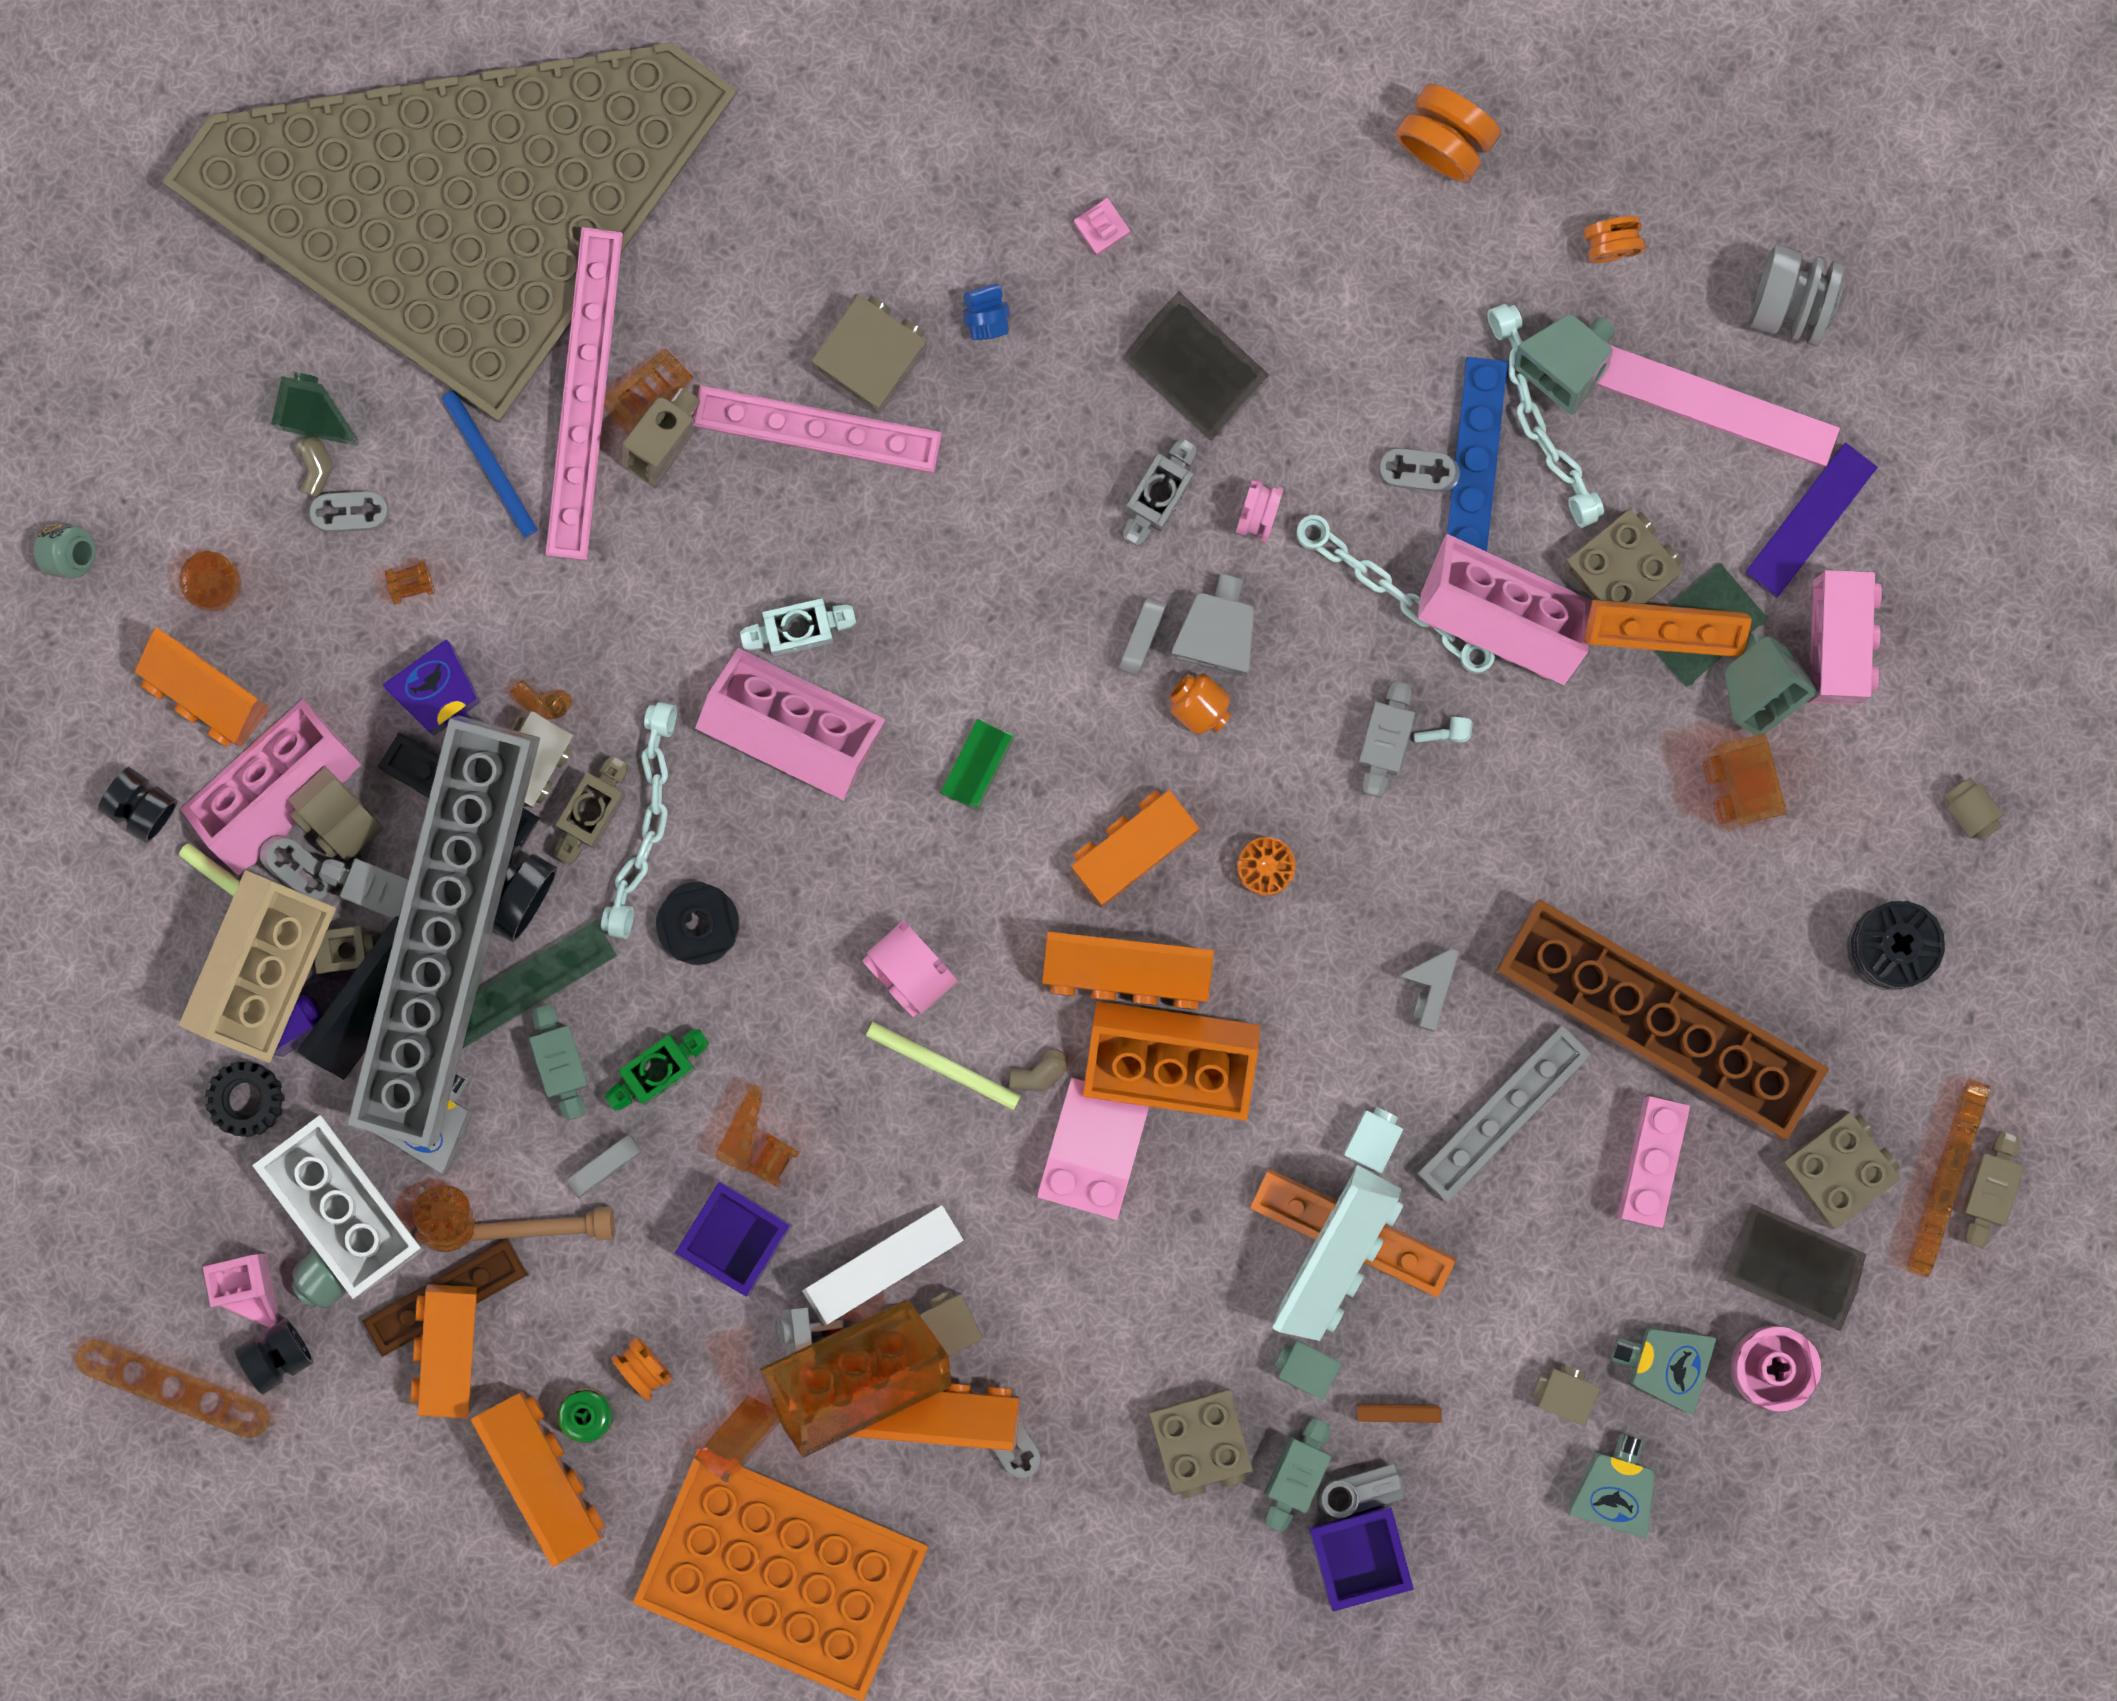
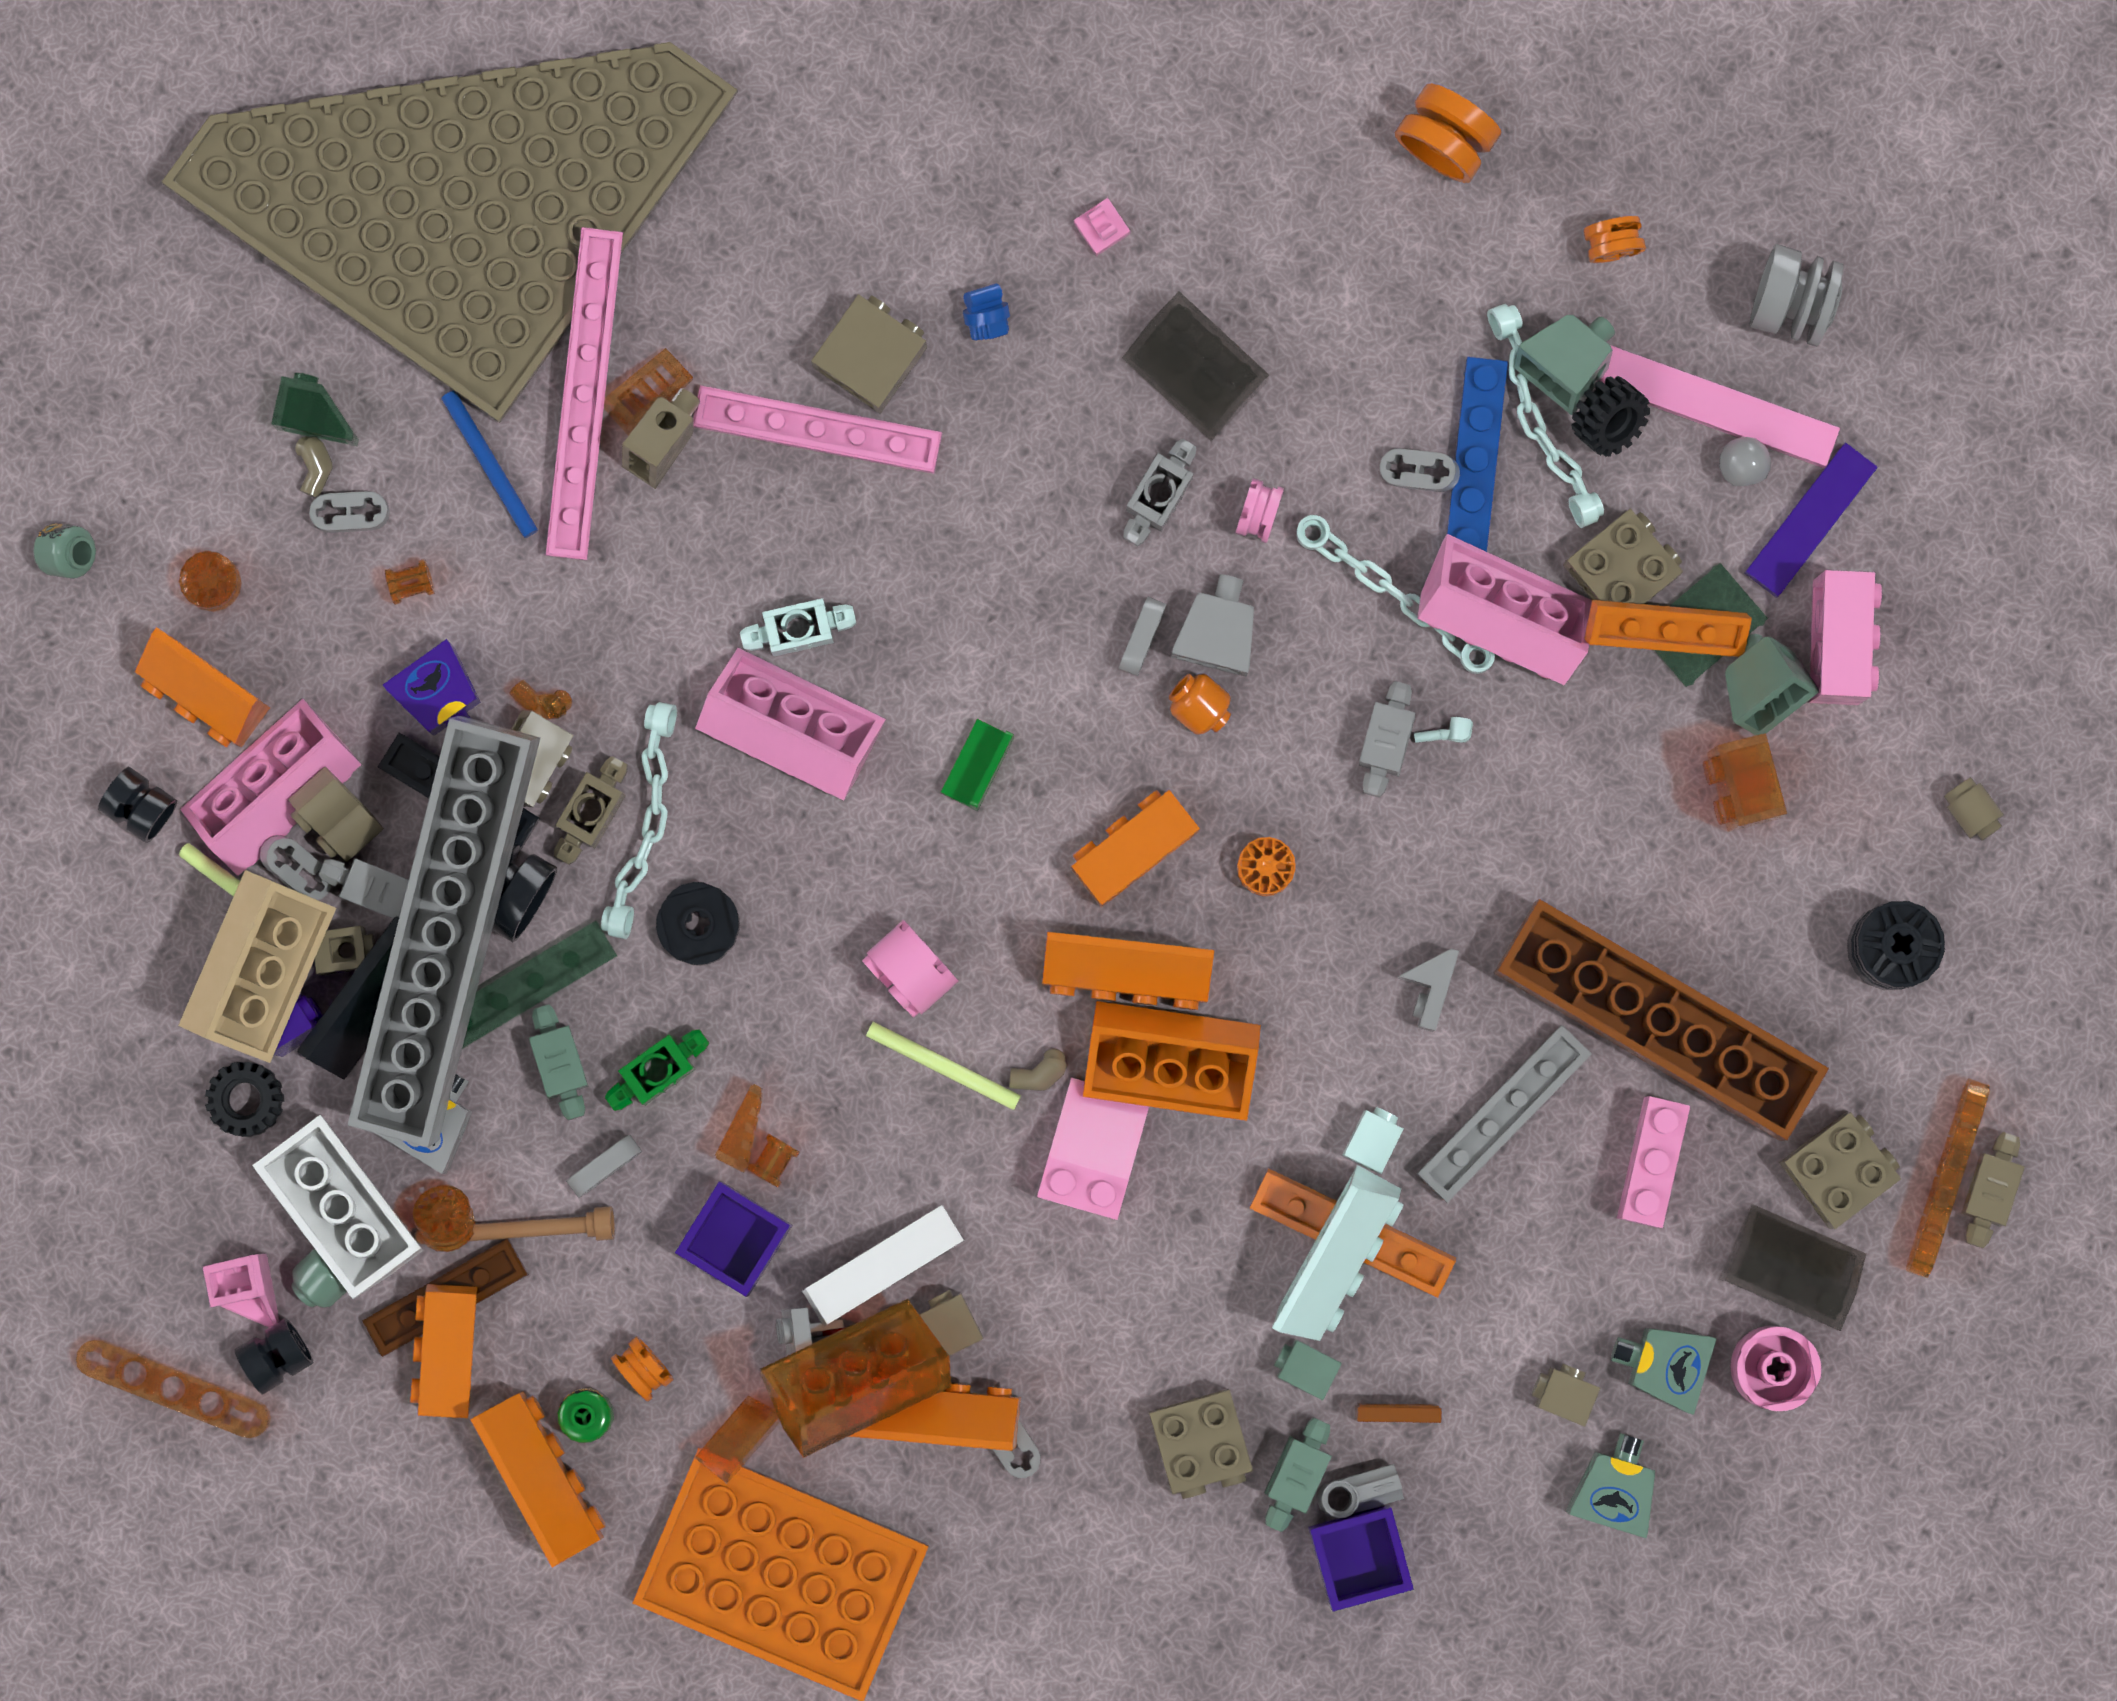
none -> black tyre [1571,376,1650,457]
none -> light grey piece [1719,436,1771,486]

